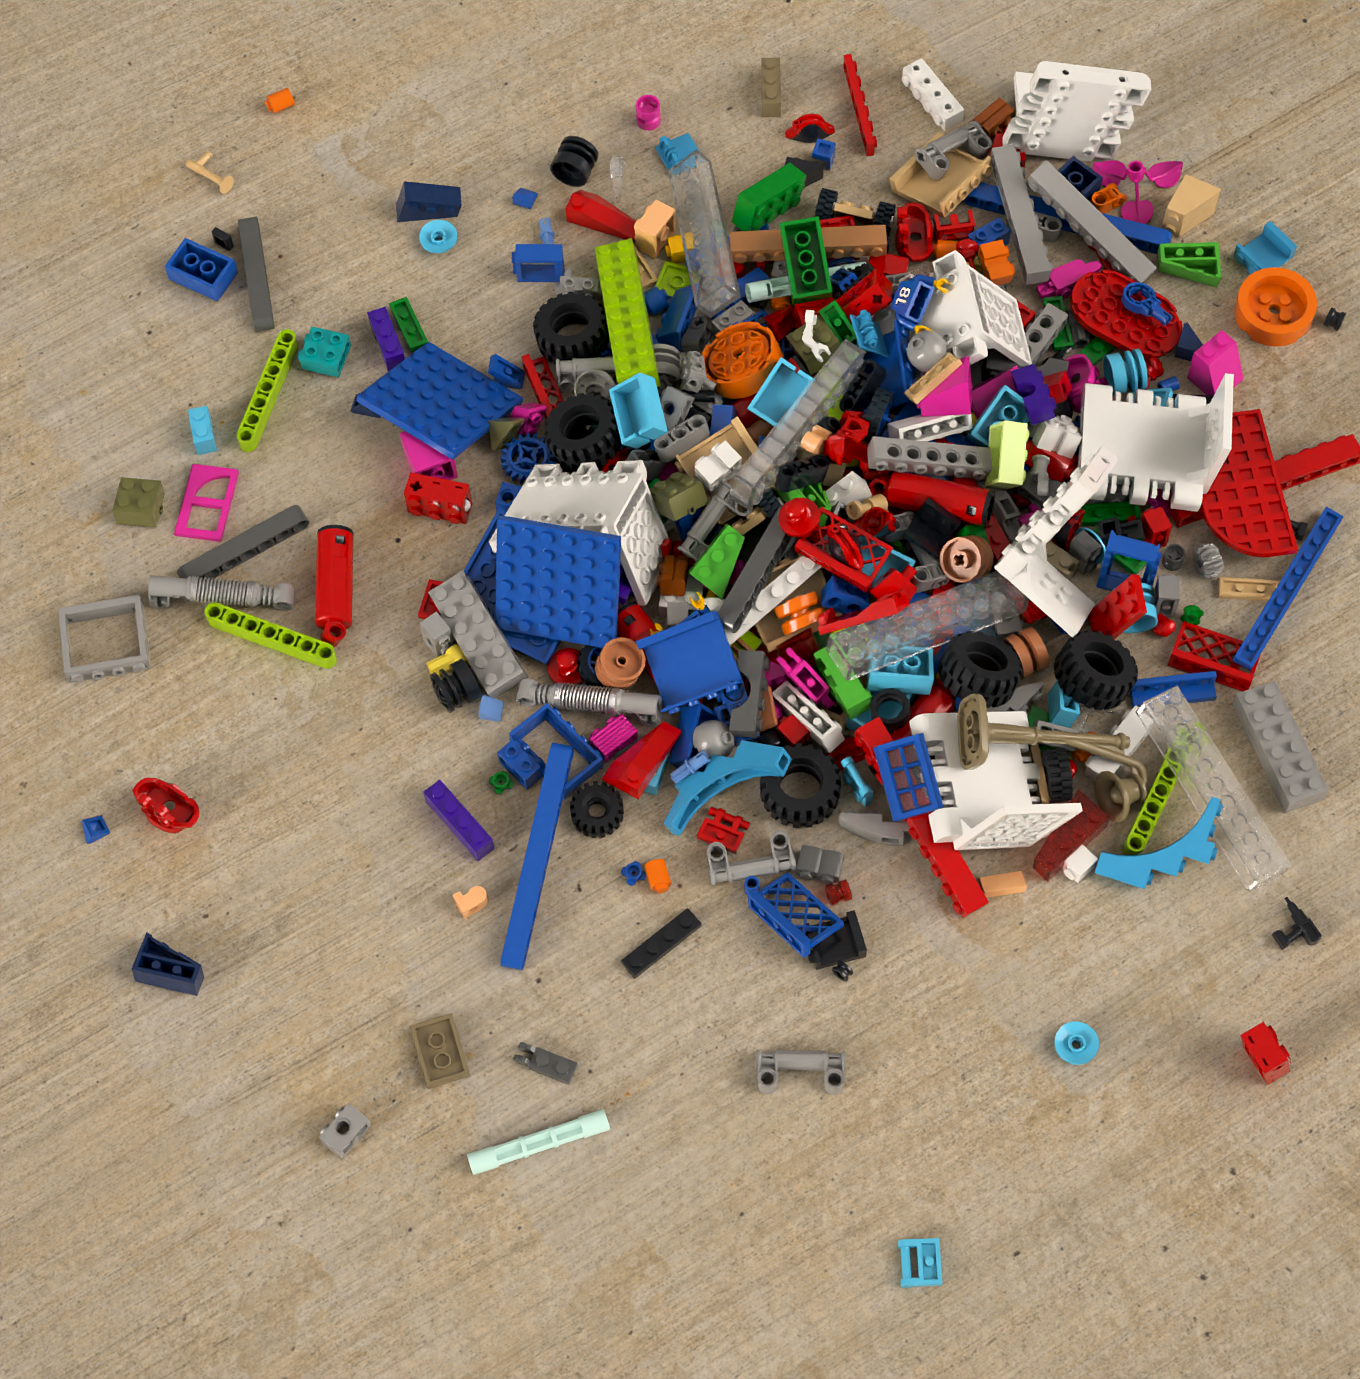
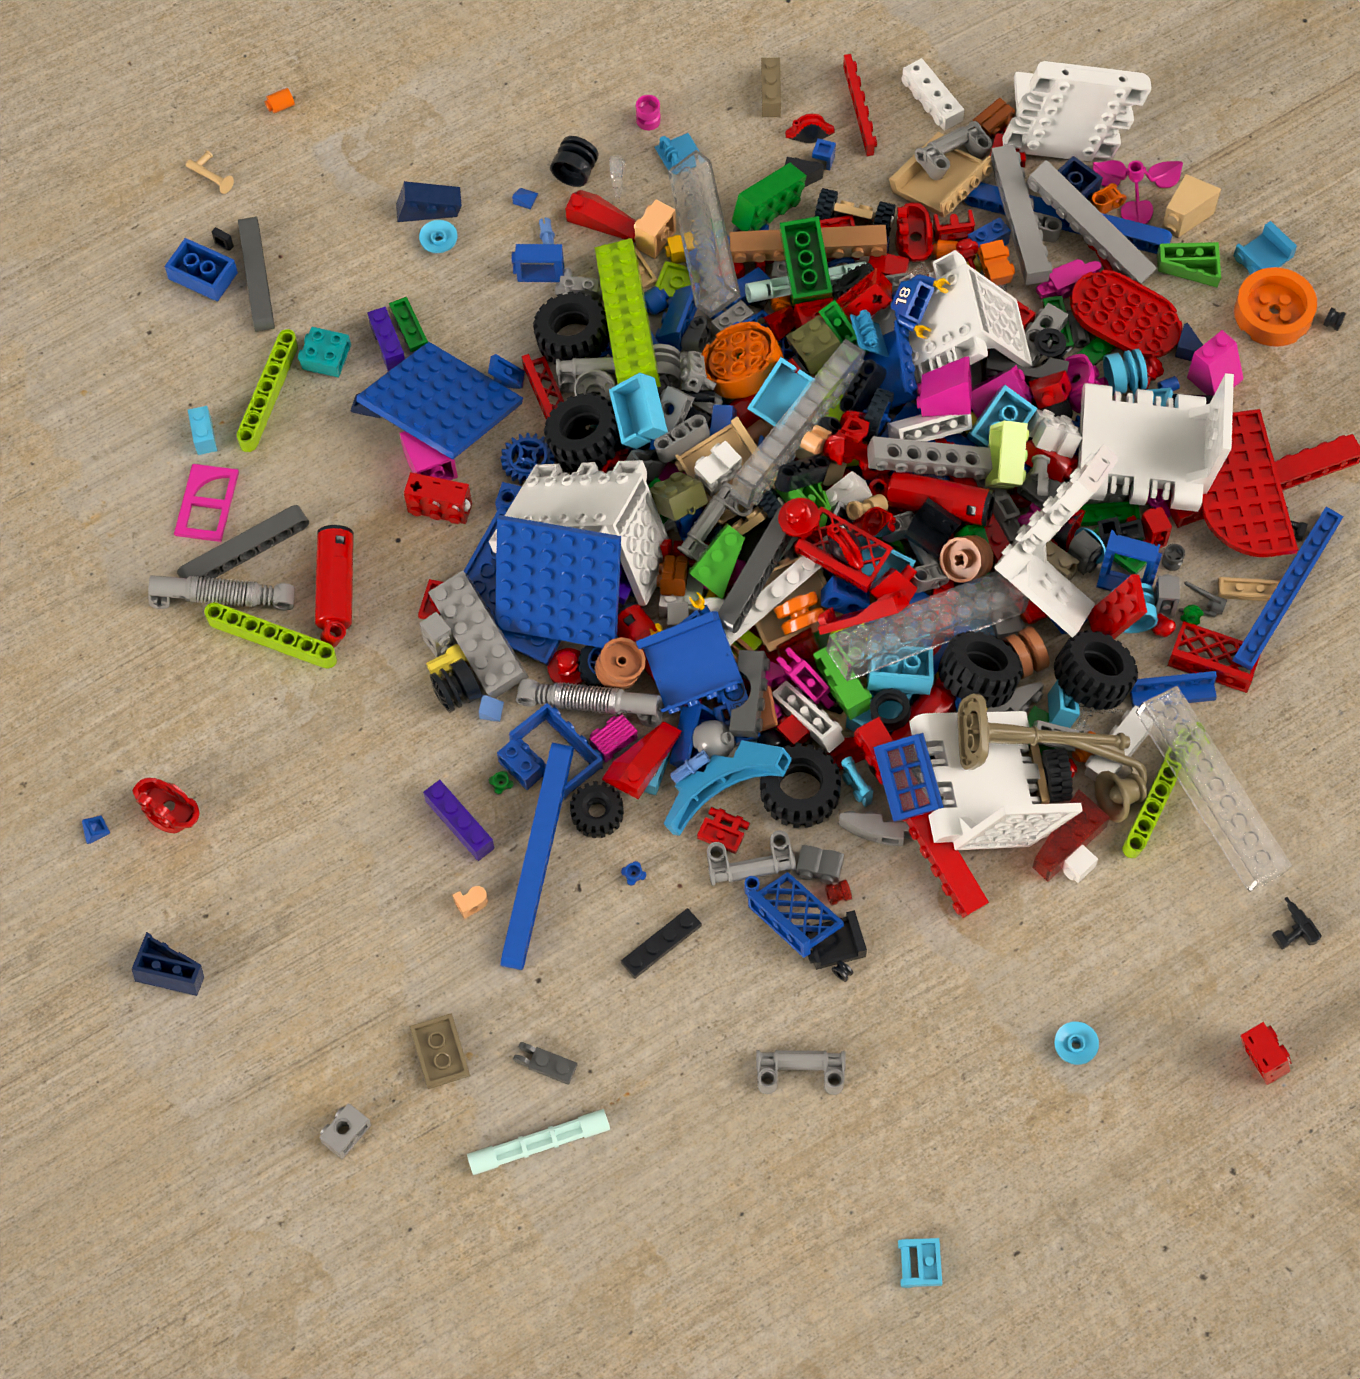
light grey window [58,594,151,683] -> none
olive brick [112,477,165,527] -> none
olive slope [488,417,525,452] -> none
dark pink slope [510,403,547,436] -> none
orange brick [644,859,672,893] -> none
white piece [802,310,831,363] -> none
blue tile [830,268,858,291] -> none
tan tile [904,353,963,404] -> none
light grey cylinder [907,331,948,373] -> none
light nougat slope [979,871,1027,898] -> none
dark purple arch [1011,364,1057,425] -> none
dark azure arch [1095,796,1223,889] -> none
blue pin [1121,282,1173,326] -> none
light grey gear [1192,543,1224,578] -> none
light grey brick [1232,681,1329,813] -> none
none -> black gear [1034,328,1066,359]
none -> dark grey plant [1178,581,1227,617]

